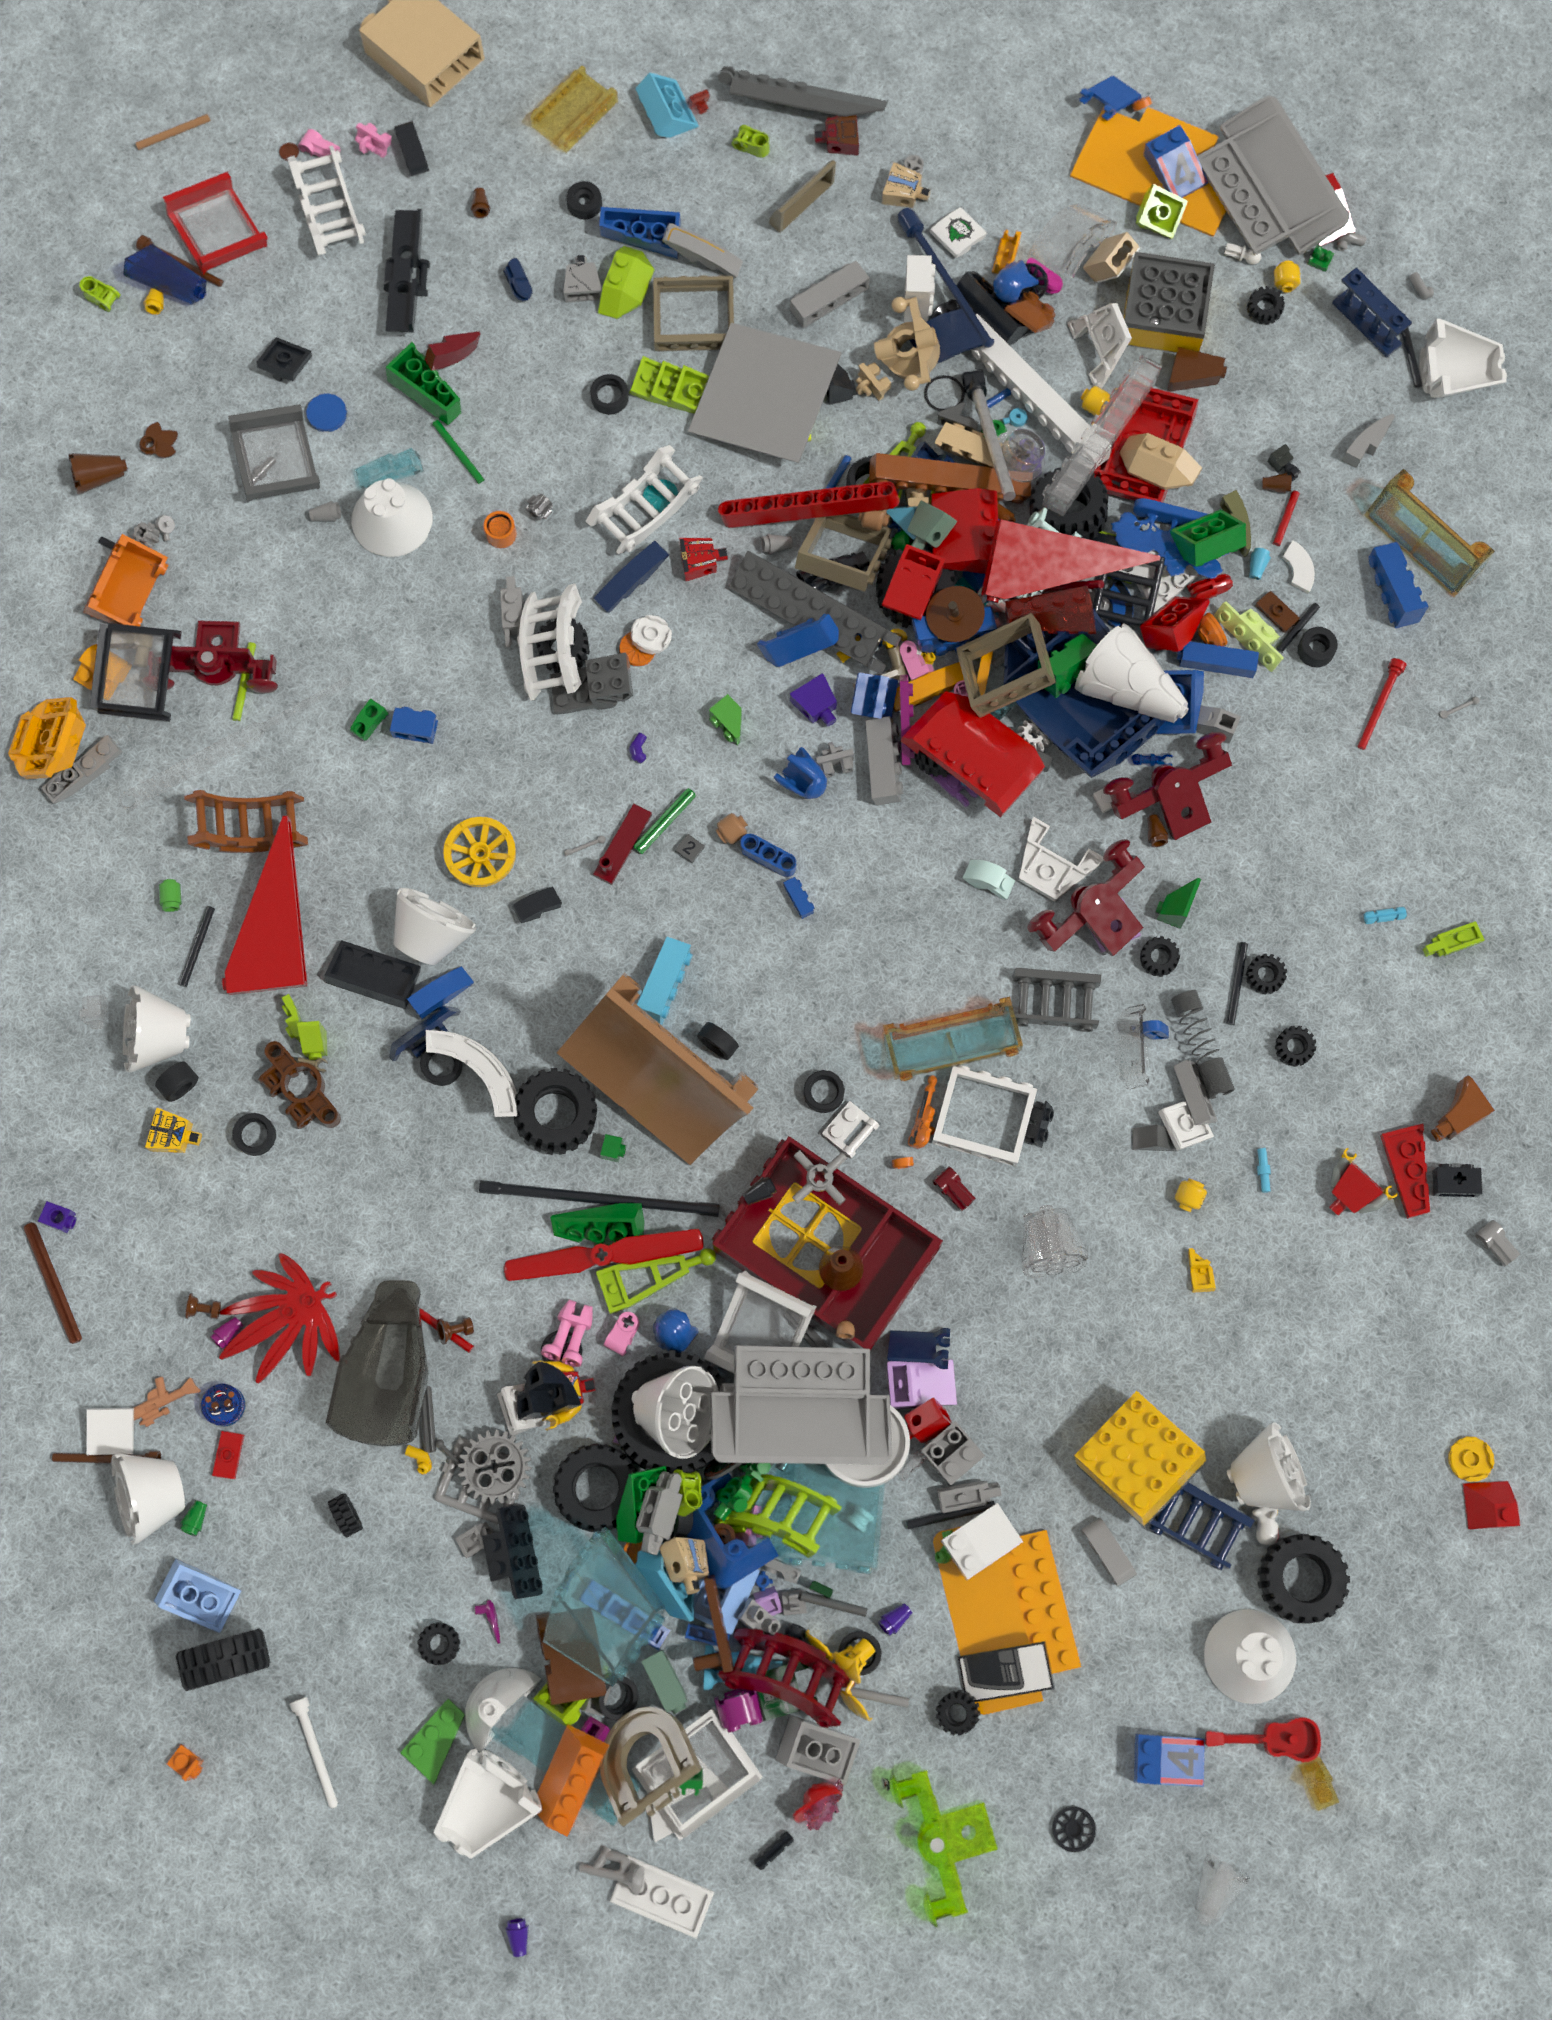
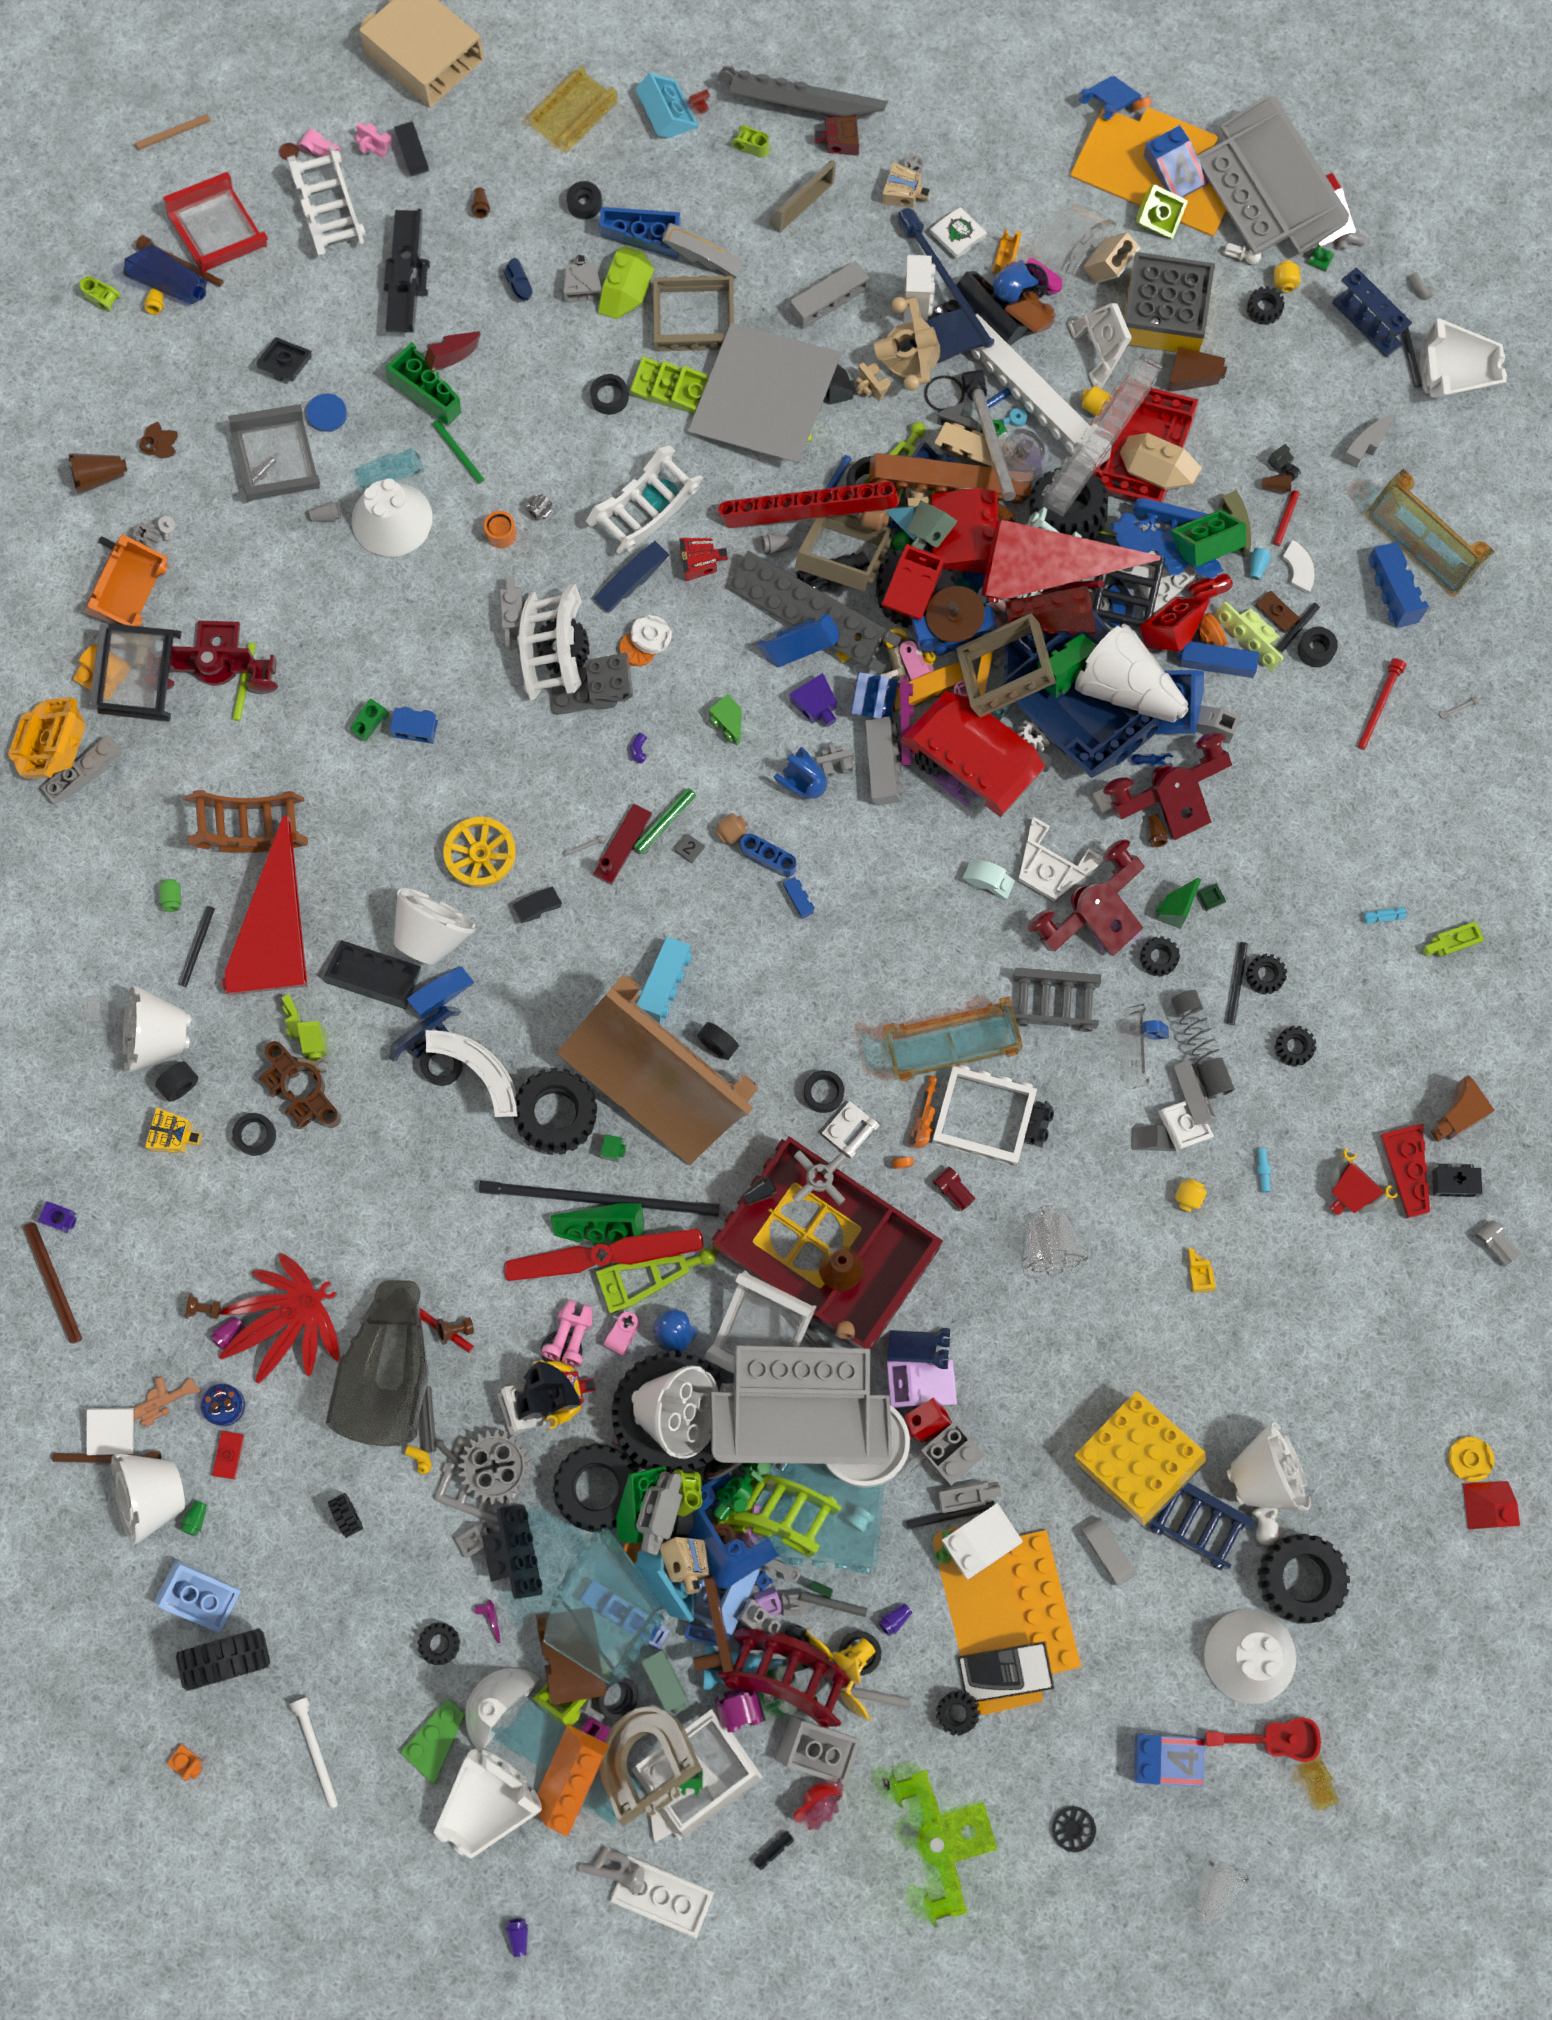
none -> dark green tile [1197,883,1226,911]

